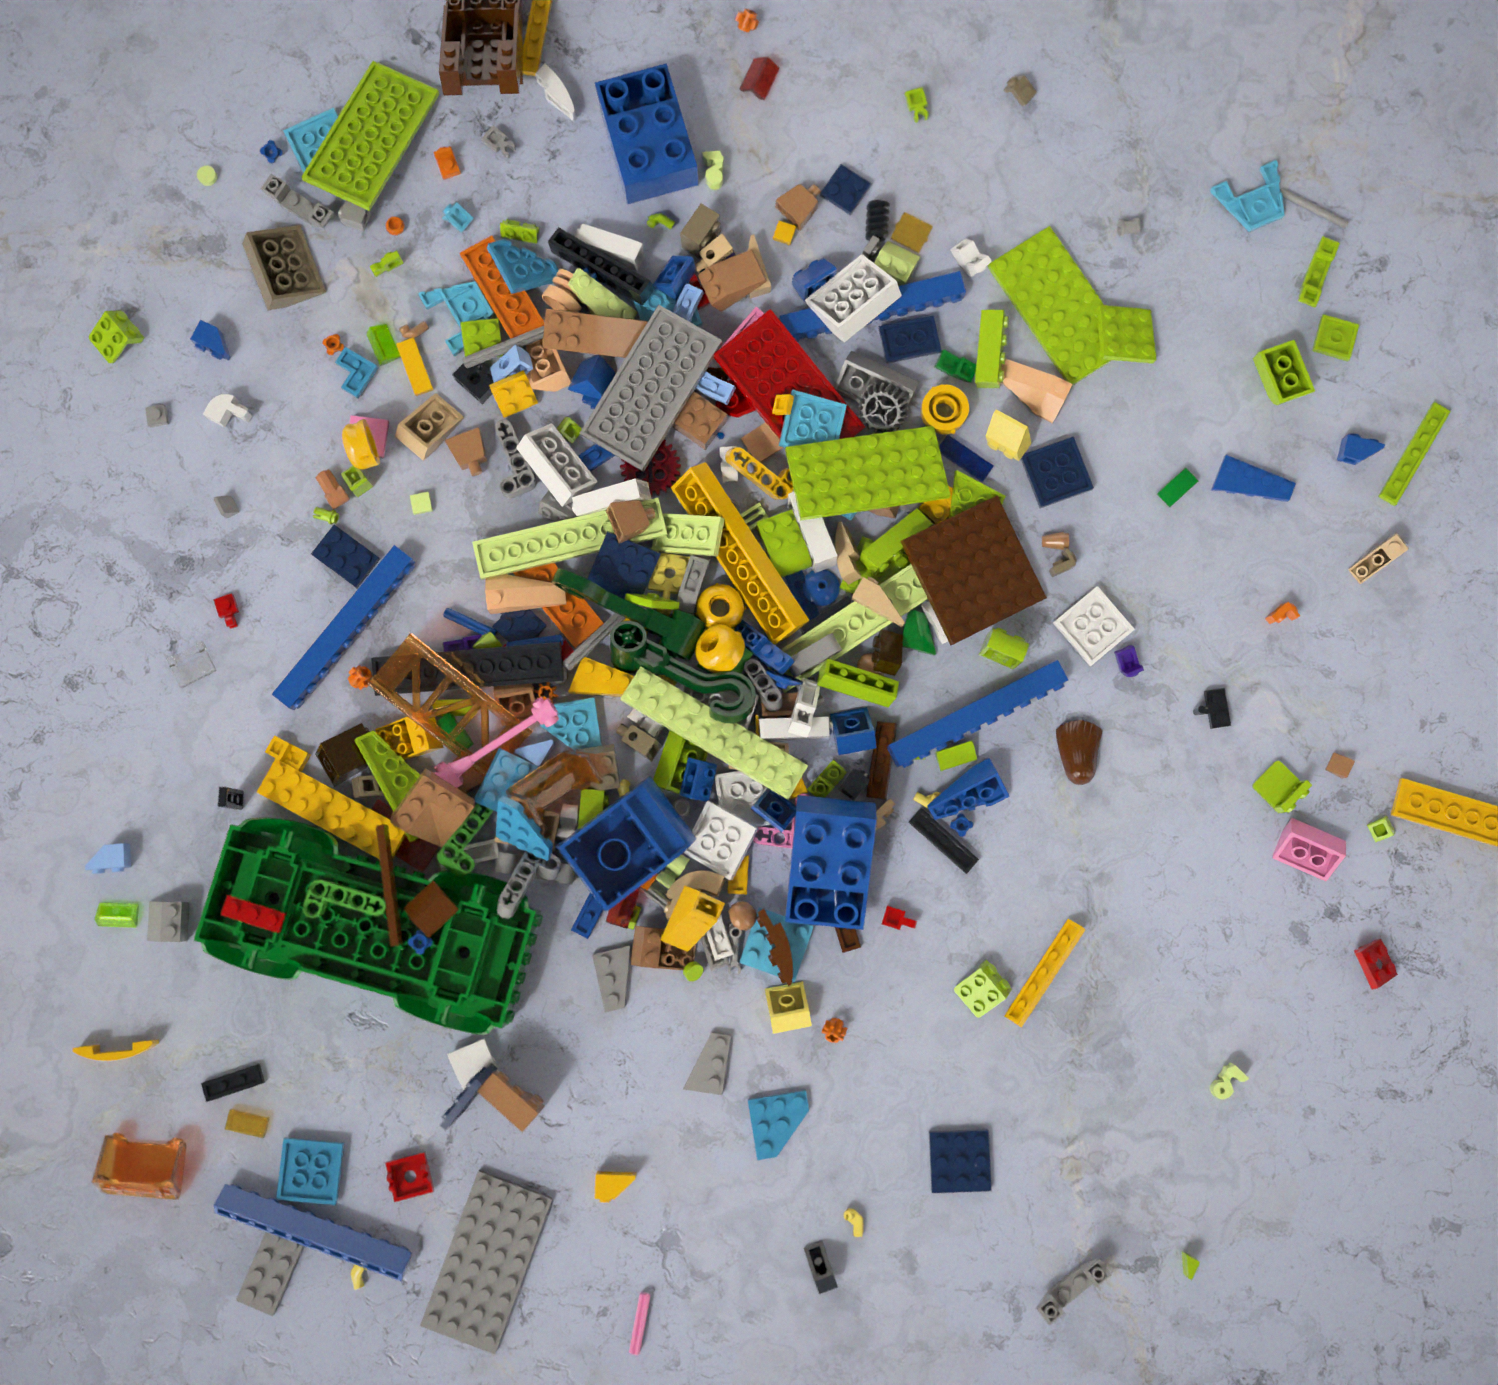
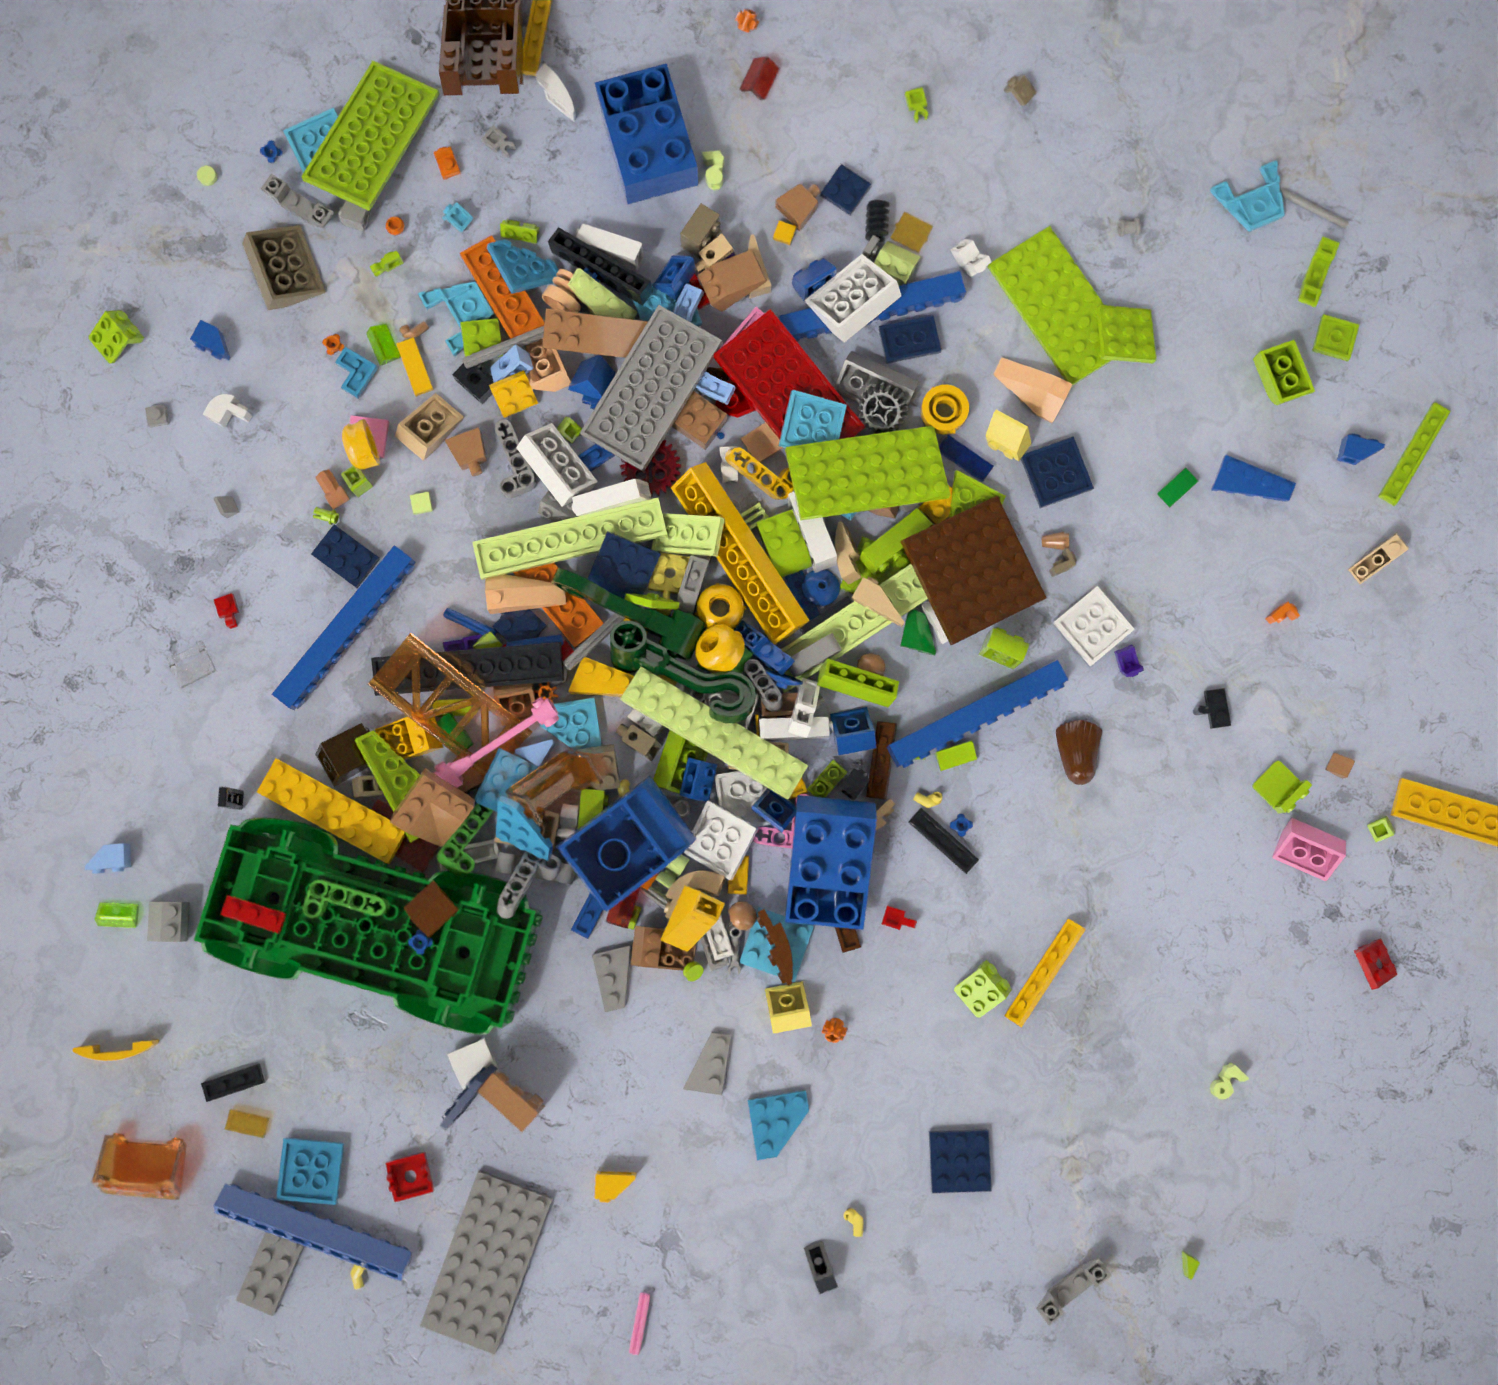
yellow slope [265,735,311,771] -> none
orange gear [347,665,373,690] -> none
reddish brown tile [376,824,403,946] -> none
medium nougat torso [606,500,655,543] -> none
lime arm [646,213,675,230] -> none
yellow tile [772,394,794,415] -> none
dark brown brick [871,629,903,676] -> none
blue wedge [927,758,1010,820] -> none
green slope [934,349,976,383] -> none
lime brick [975,310,1009,388] -> none

